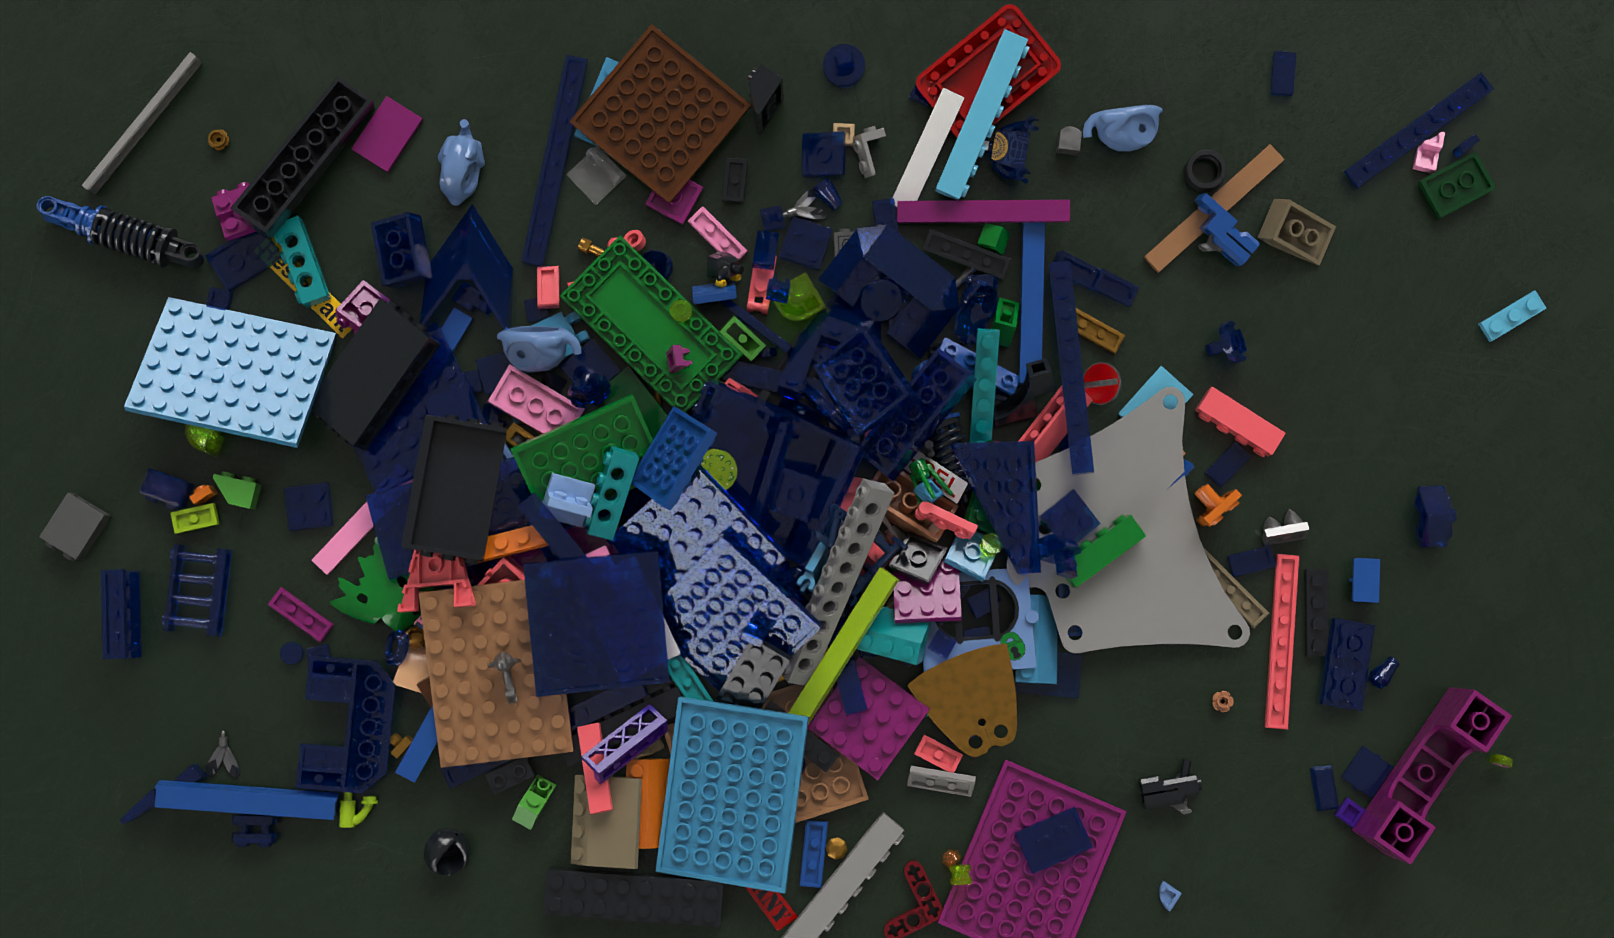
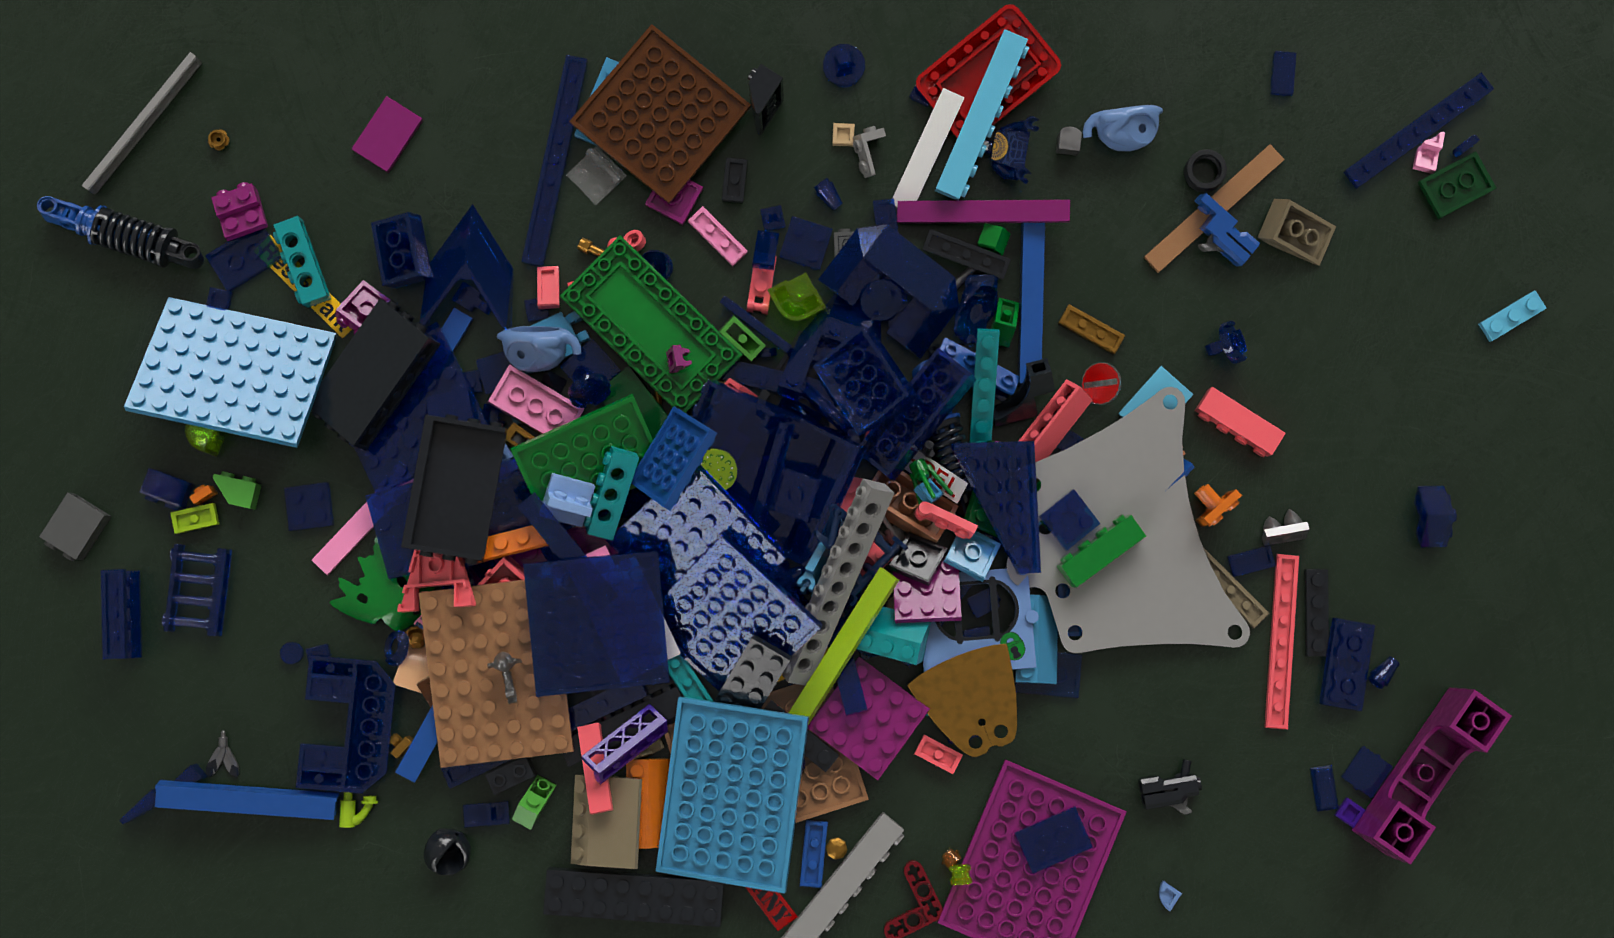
black brick [230,76,375,241] -> none
clear blue brick [232,814,277,847] -> none
magenta tile [268,587,334,643] -> none
medium blue piece [438,119,485,206] -> none
clear neon green tile [670,300,692,322] -> none
blue tile [692,281,737,304] -> none
black piece [707,251,744,288] -> none
clear blue tile [740,623,769,647] -> none
clear blue tile [766,276,791,304] -> none
flat silver piece [782,188,827,220] -> none
clear blue tile [802,131,846,177] -> none
light grey tile [907,766,976,797] -> none
clear blue tile [927,629,957,660] -> none
clear neon green tile [980,533,1003,556] -> none
clear blue brick [1037,534,1081,579] -> none
clear blue slope [1049,251,1139,307] -> none
clear blue plate [1049,260,1094,476] -> none
clear blue tile [1205,442,1251,487] -> none
nougat plate [1212,691,1234,712] -> none
blue panel [1349,558,1380,603] -> none
clear neon green tile [1490,754,1514,768] -> none
none -> clear blue slope [463,801,510,827]

